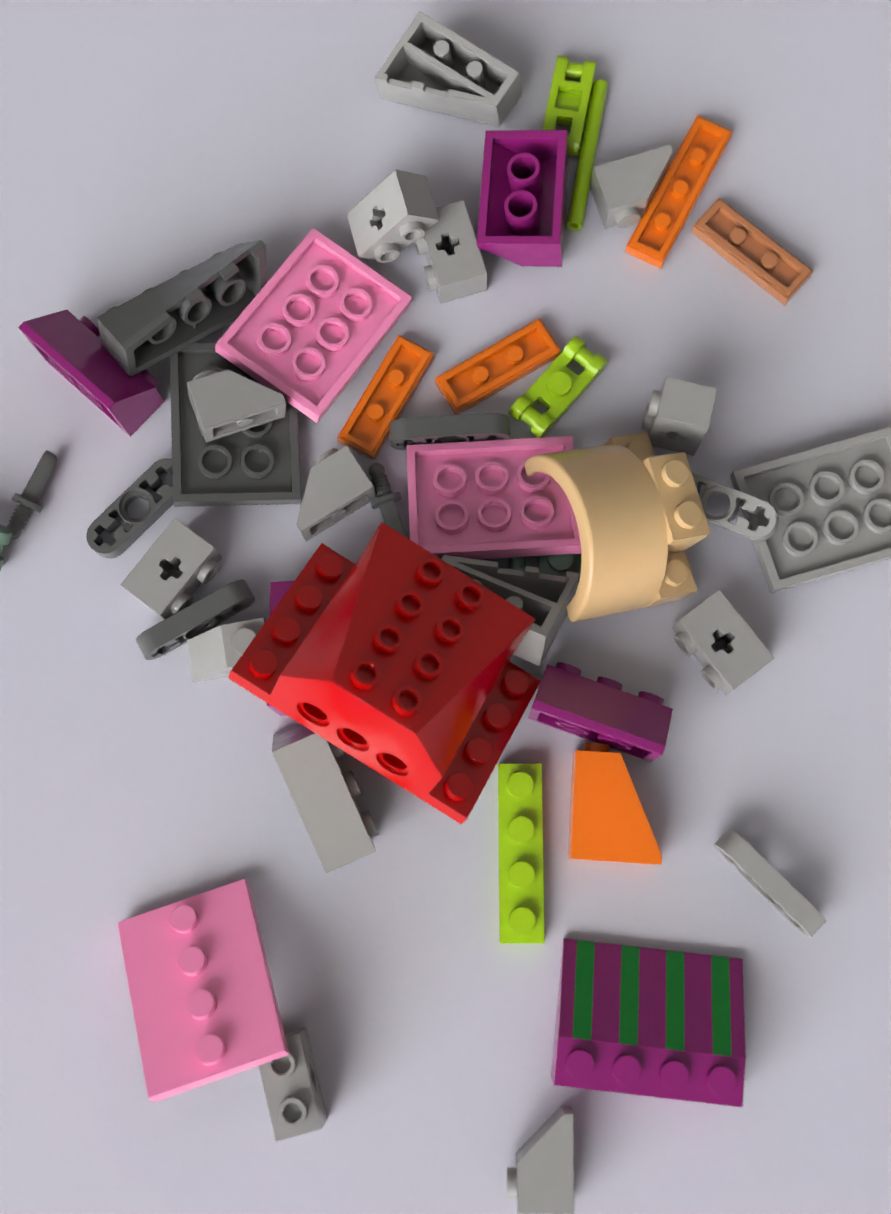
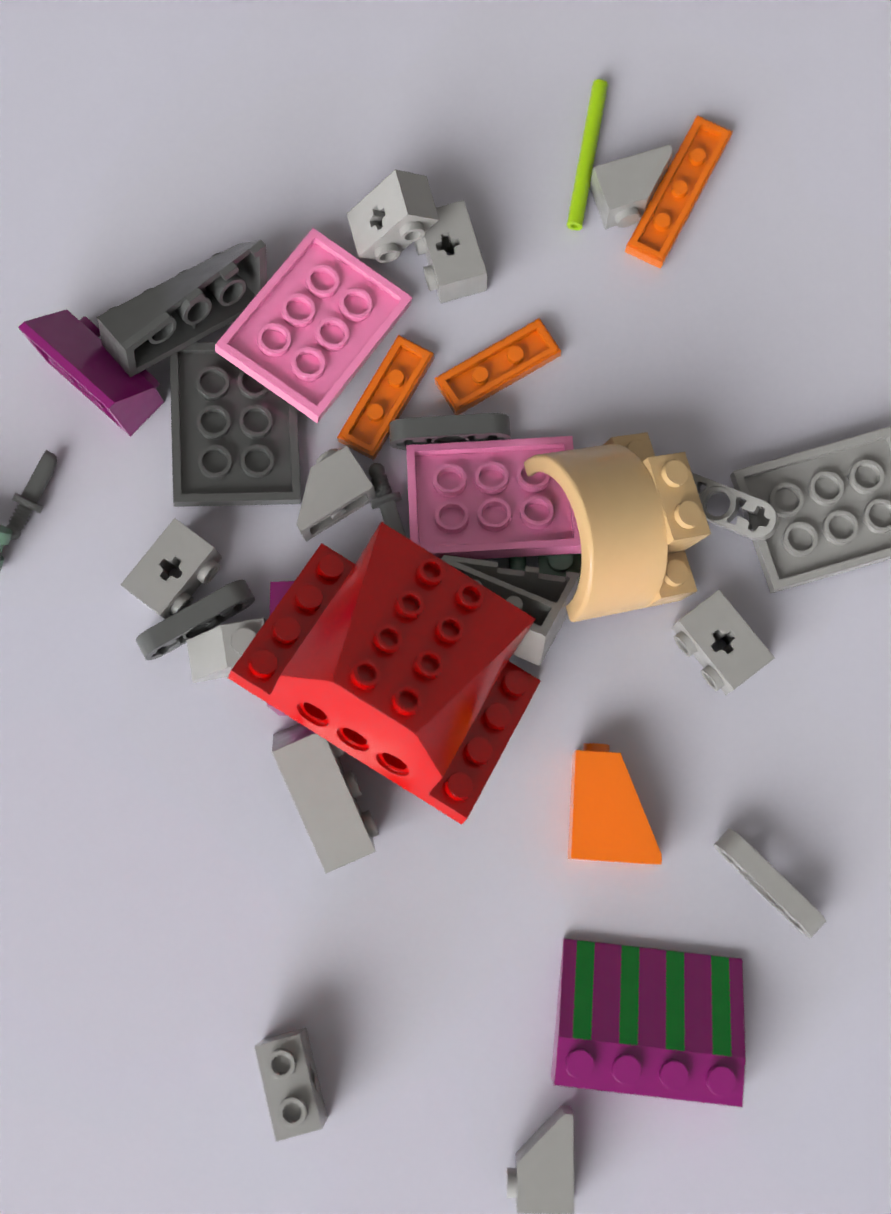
dark grey beam [86,459,173,558] -> none
bright pink plate [118,879,289,1102] -> none
light grey slope [187,369,286,442] -> none
light grey wedge [374,11,522,127] -> none
magenta slope [477,130,569,267] -> none
lime plate [498,763,545,944] -> none
lime plate [508,335,609,438] -> none
magenta slope [528,662,673,762] -> none
lime plate [542,55,596,156] -> none
light grey brick [641,376,718,456] -> none
nougat tile [691,198,813,306] -> none

